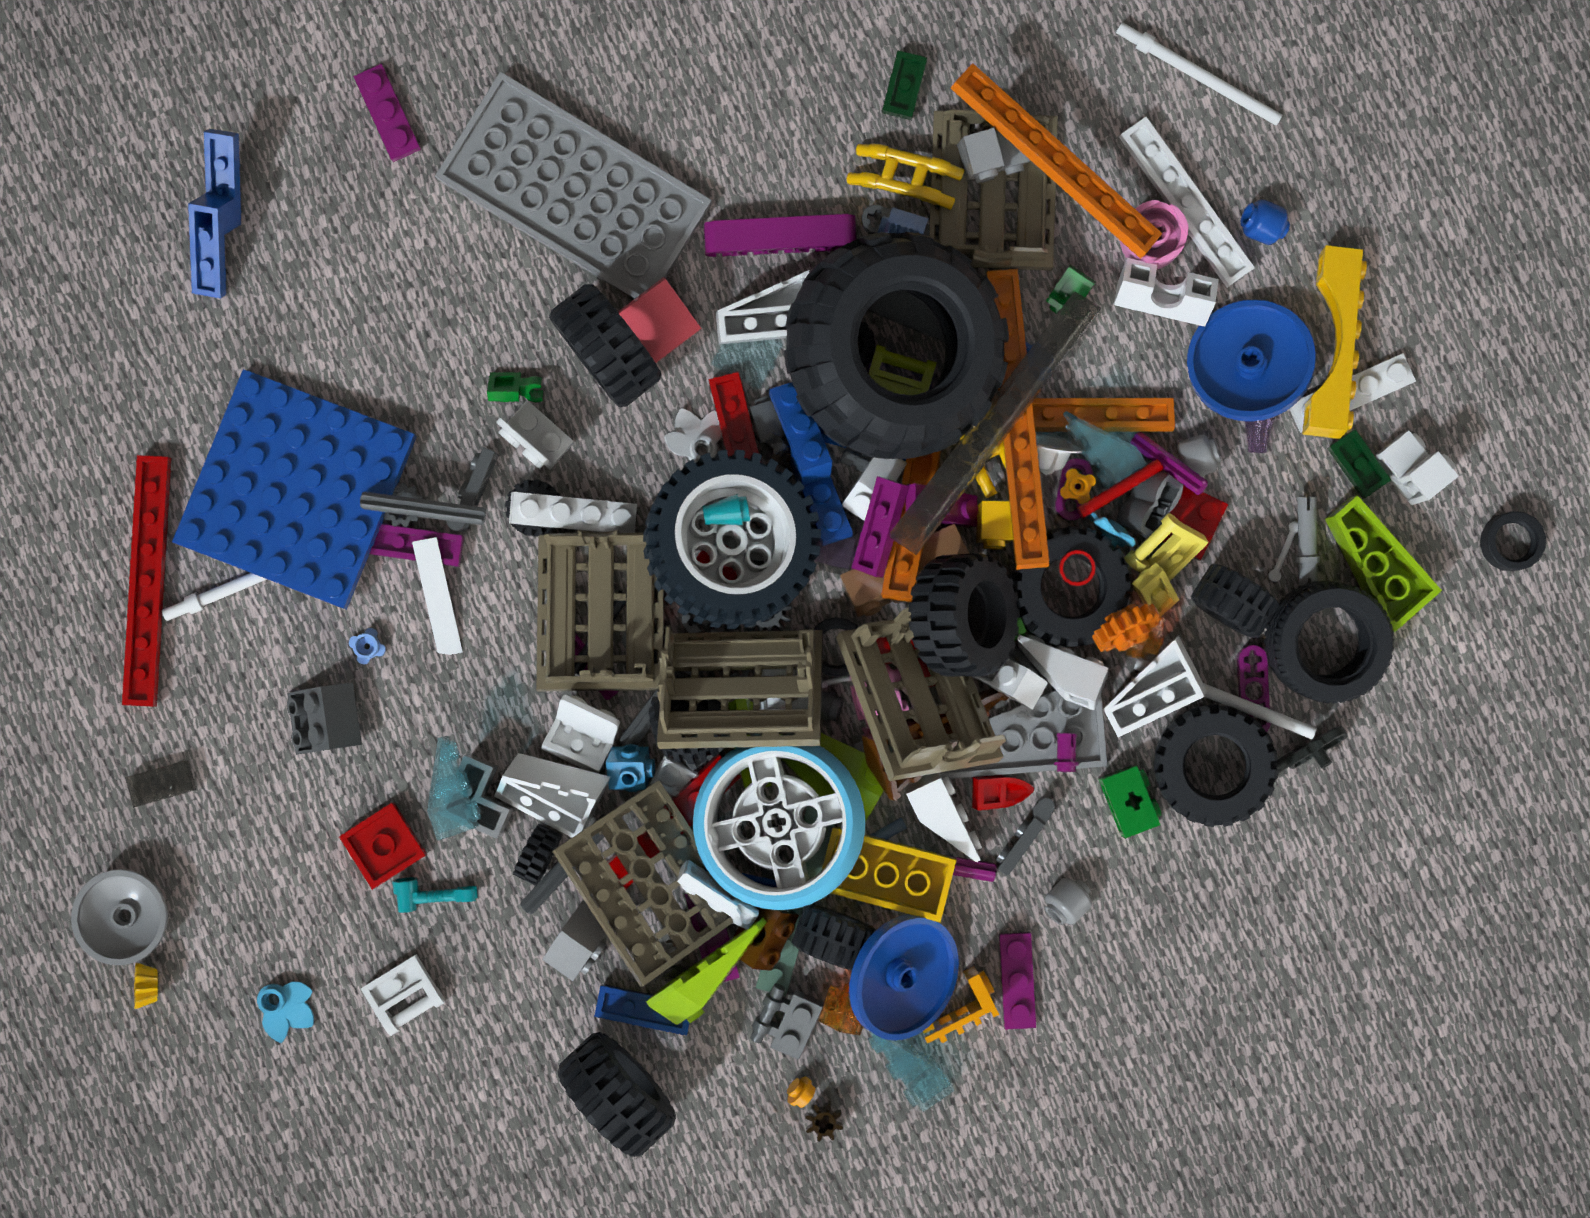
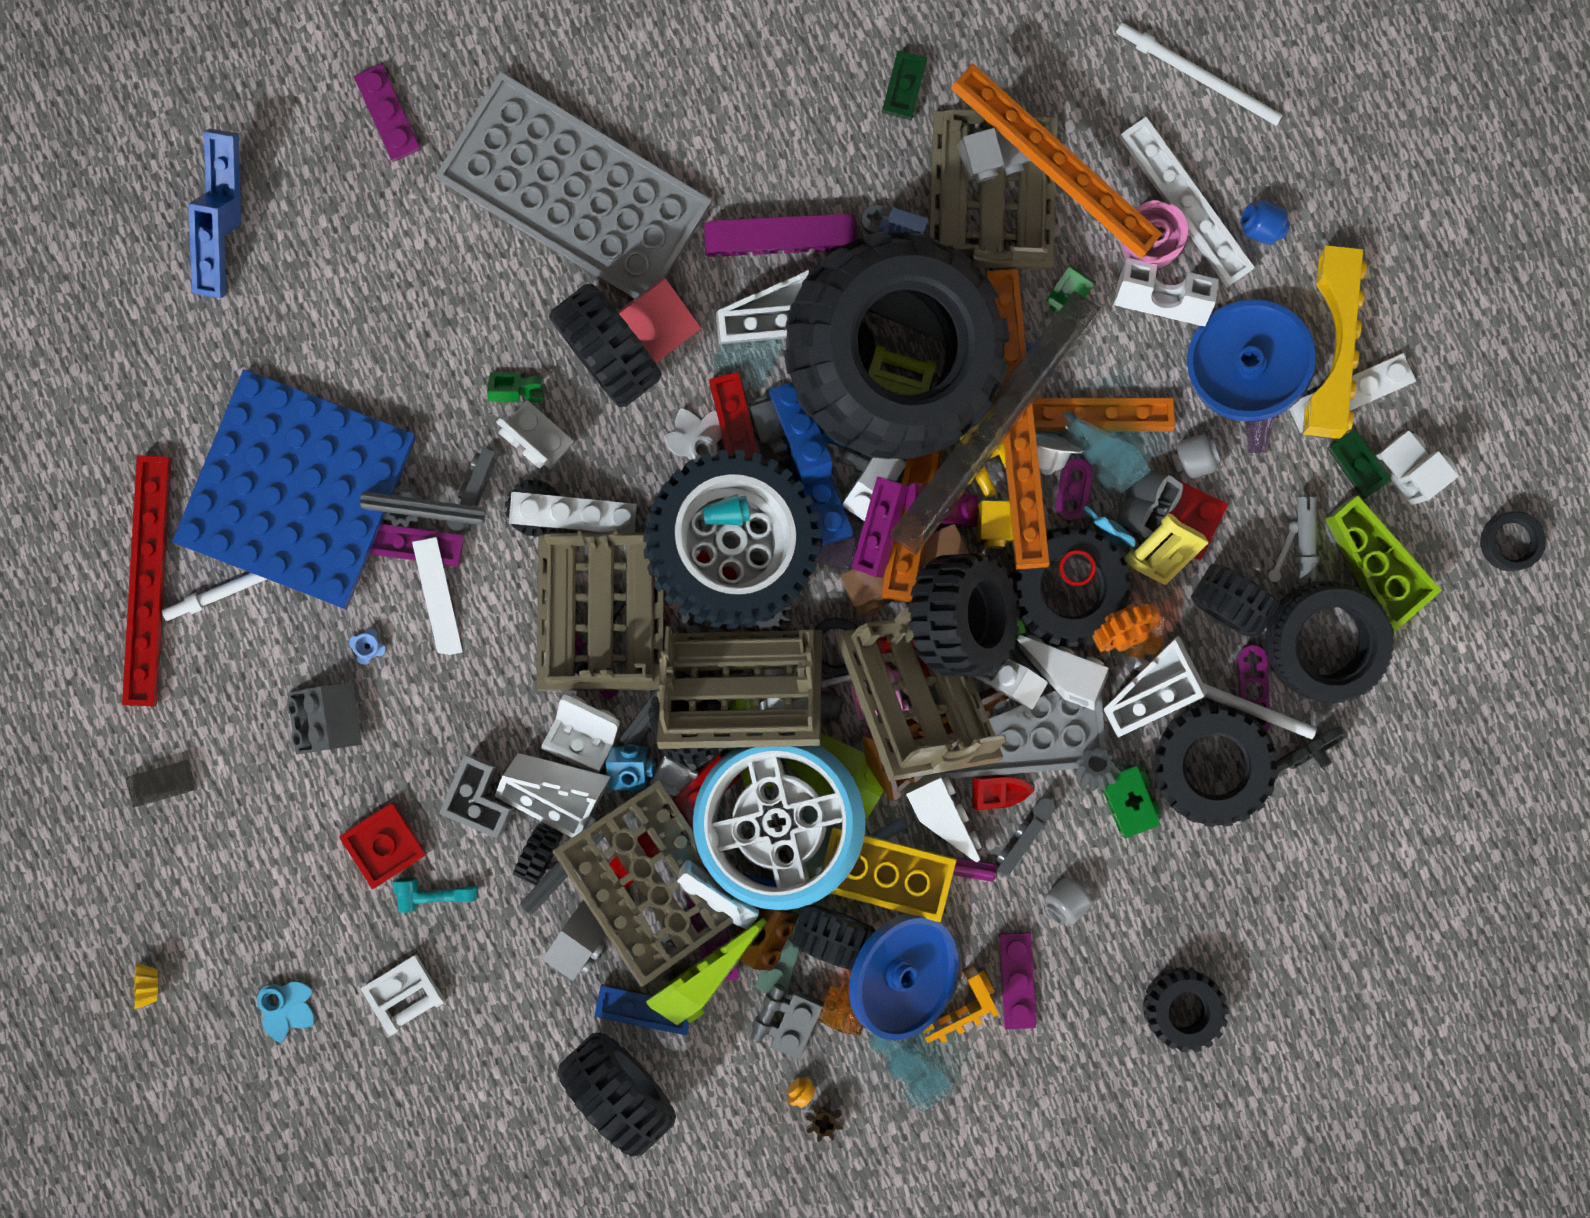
light grey dish [71,869,168,965] -> none
clear light blue slope [427,736,481,841] -> none
yellow piece [846,143,964,210] -> none
magenta pin [1054,733,1079,772] -> none
light orange plate [1060,469,1096,504] -> none
red bar [1077,459,1163,518] -> none
magenta axle [1130,432,1208,495] -> none
light yellow plate [1132,562,1179,617] -> none
none -> dark grey piece [1075,747,1121,791]
none -> black tyre [1143,967,1229,1053]

